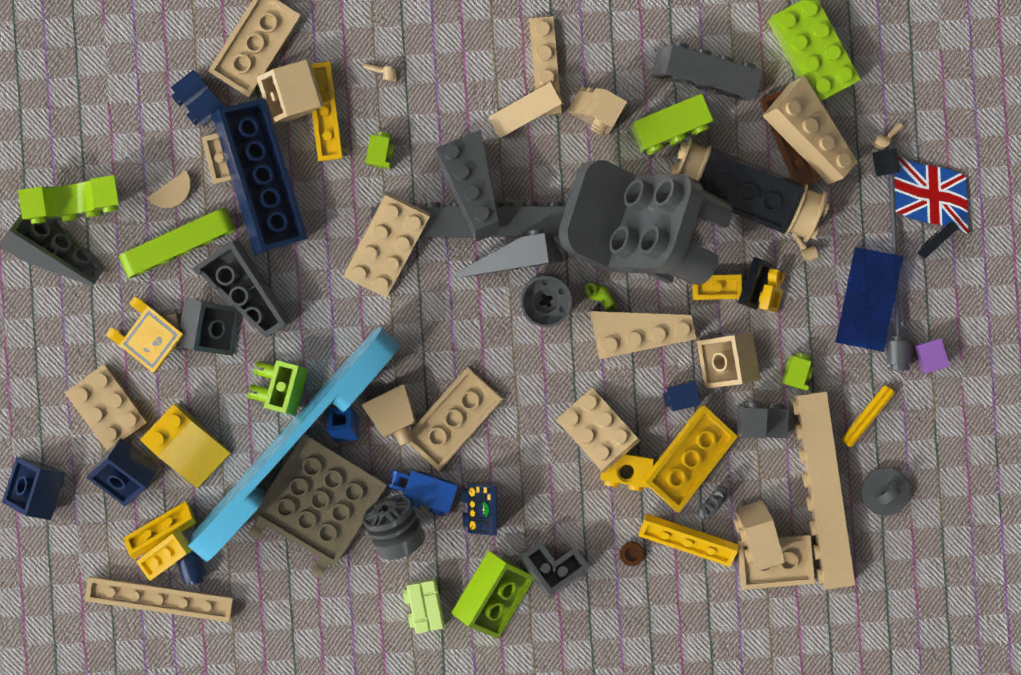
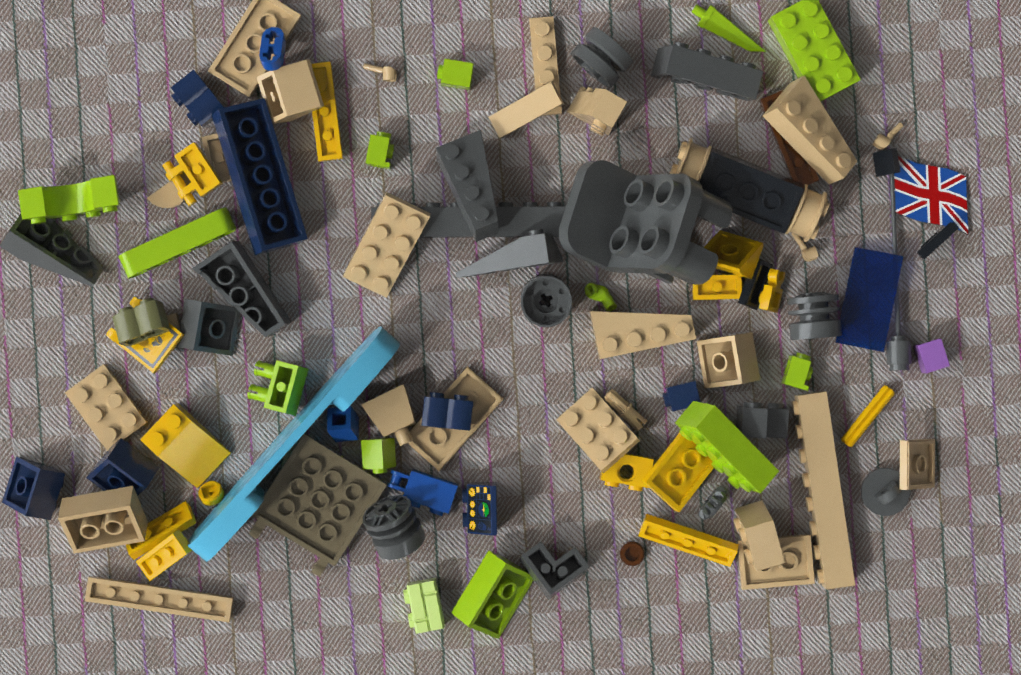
dark blue brick [176,550,207,586] -> none
lime brick [630,93,713,156] -> none
none -> tan brick [58,486,148,554]
none -> olive brick [112,298,170,347]
none -> yellow plate [162,142,223,206]
none -> yellow tile [198,481,224,506]
none -> blue beam [259,27,286,71]
none -> lime brick [361,438,396,474]
none -> dark blue brick [421,392,473,431]
none -> lime brick [437,59,474,90]
none -> dark grey wheel [571,27,633,89]
none -> tan axle [603,389,647,431]
none -> lime brick [675,401,779,493]
none -> lime bar [691,4,766,52]
none -> yellow slope [704,230,763,279]
none -> dark grey wheel [787,292,842,340]
none -> tan plate [900,439,935,490]

